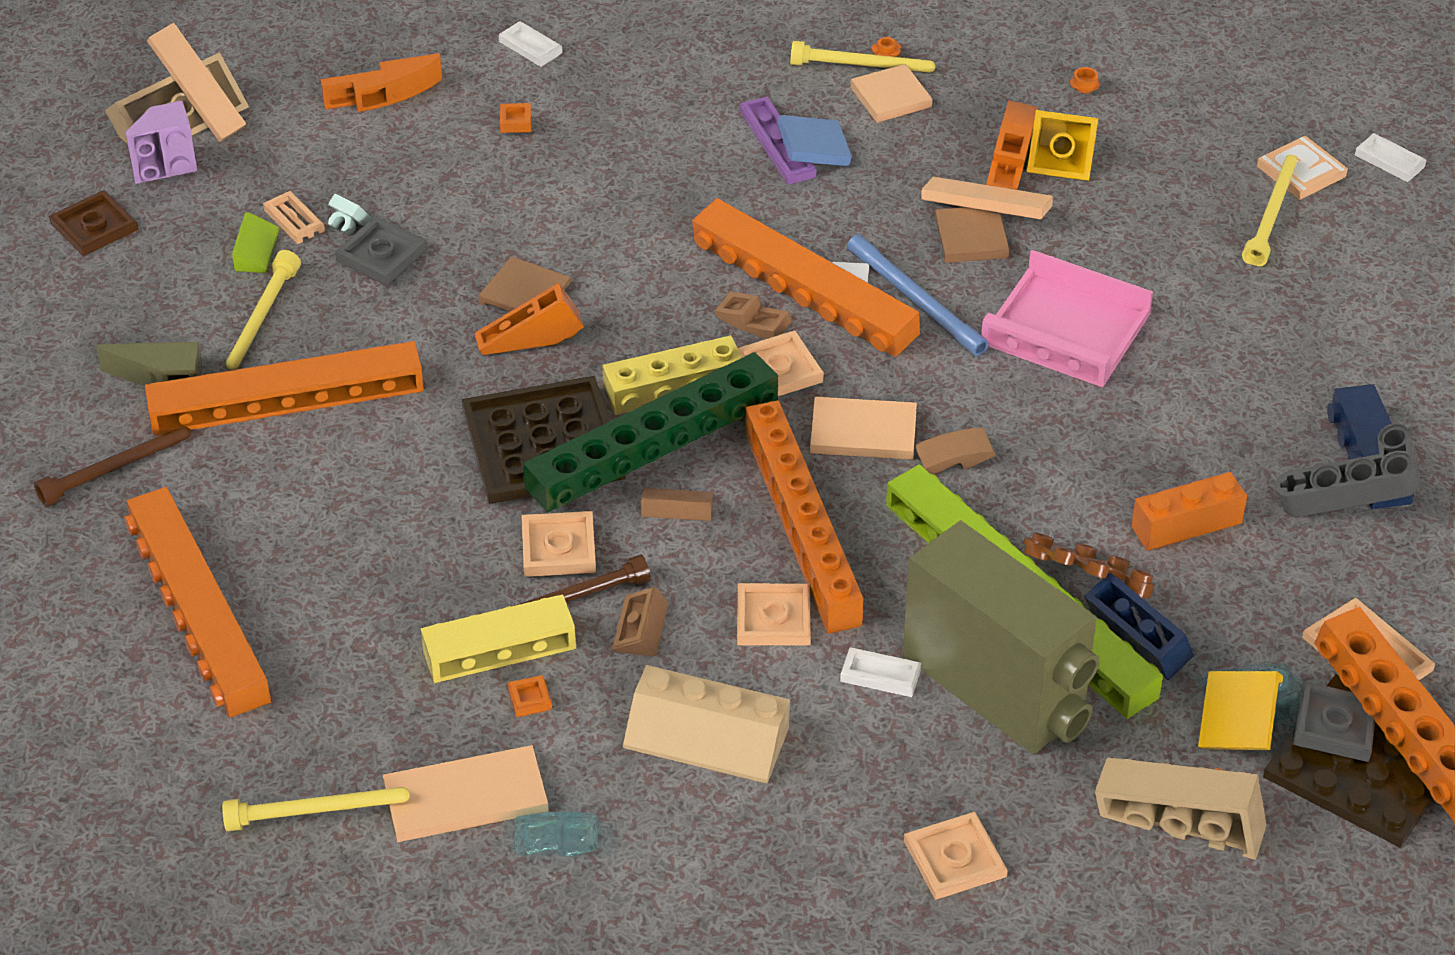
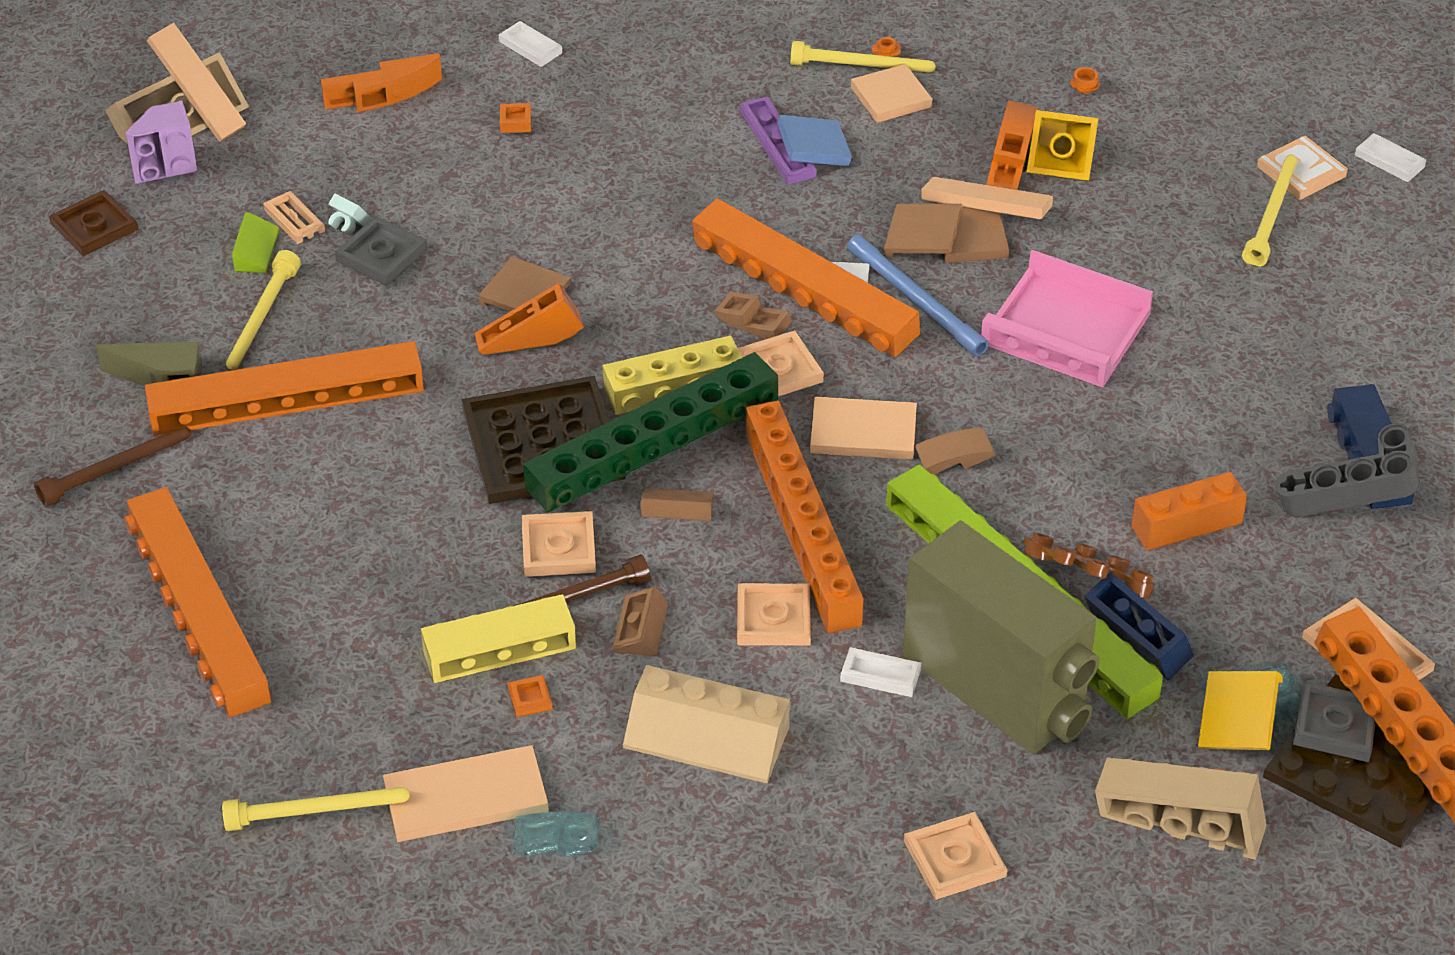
none -> medium nougat piece [884,204,963,258]

